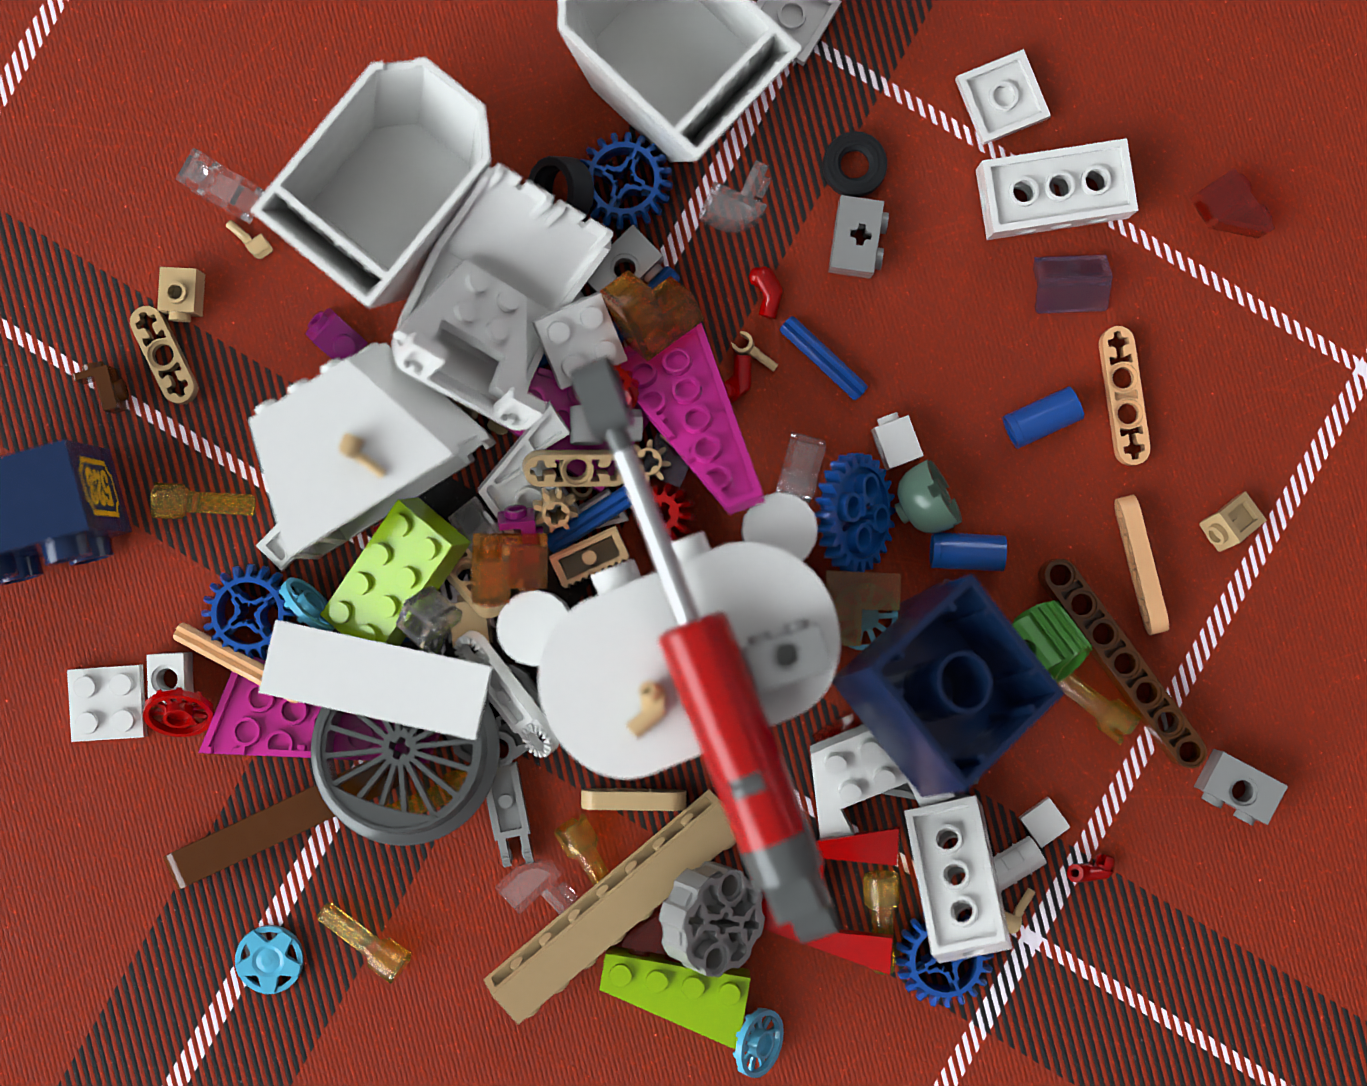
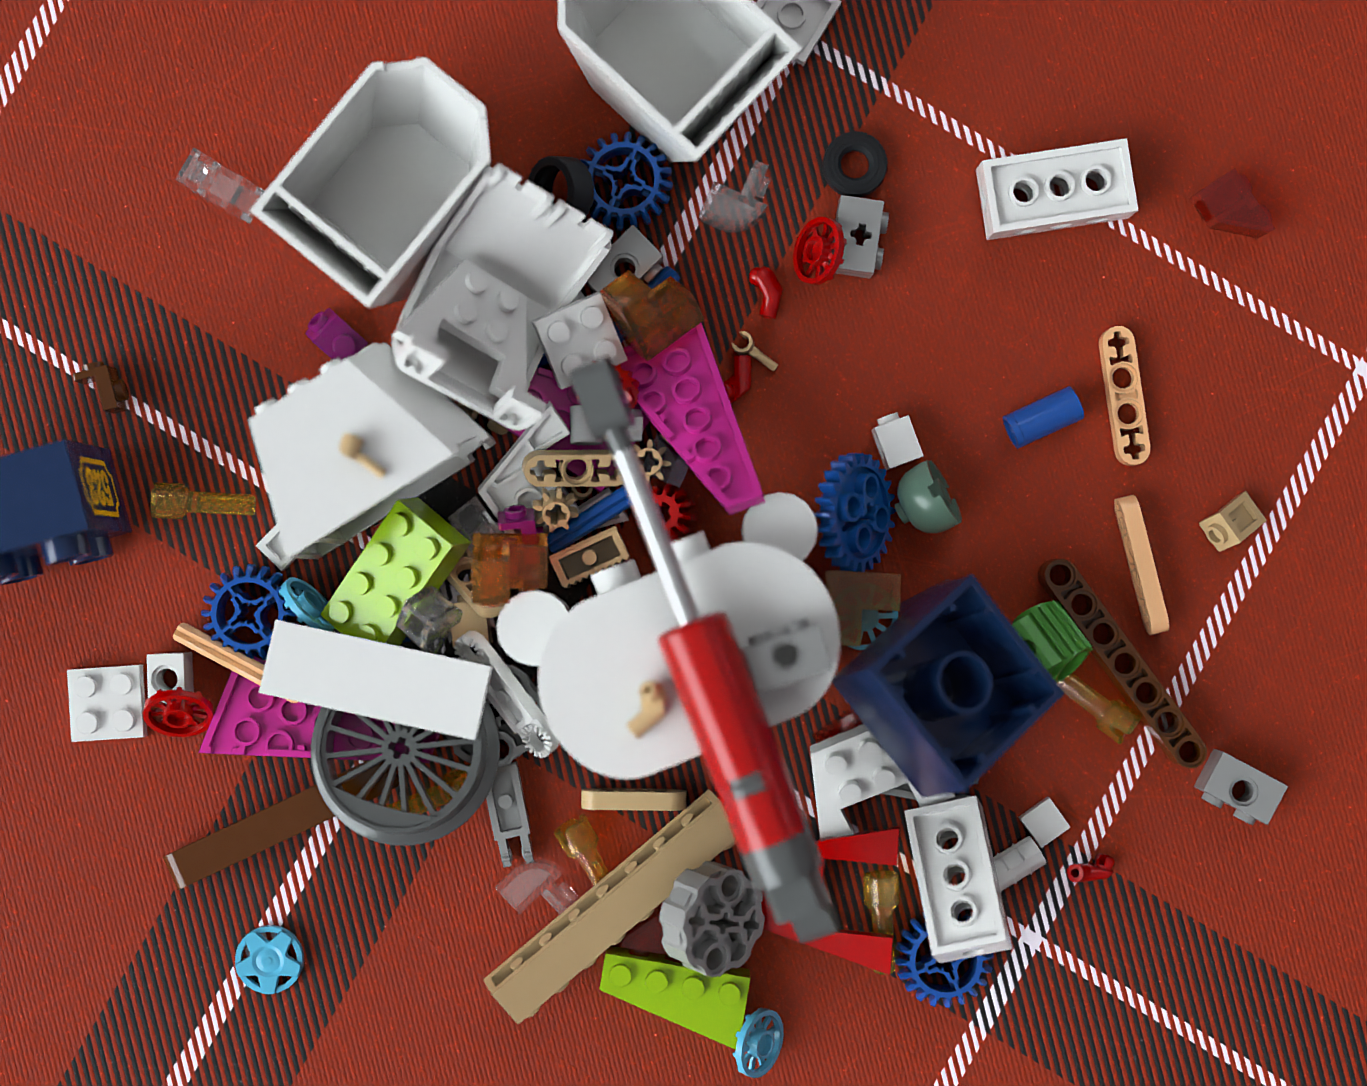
tan beam [130,306,198,405] -> none
tan brick [157,267,205,322] -> none
tan hand [226,220,273,259] -> none
clear yellow piece [317,903,413,985] -> none
clear brick [775,432,826,503] -> none
blue axle [780,316,868,400] -> none
blue pin [929,532,1007,572] -> none
white plate [955,49,1051,145] -> none
tan hand [1005,888,1036,934] -> none
clear purple panel [1033,255,1113,314] -> none
none -> red wheel [793,216,847,285]

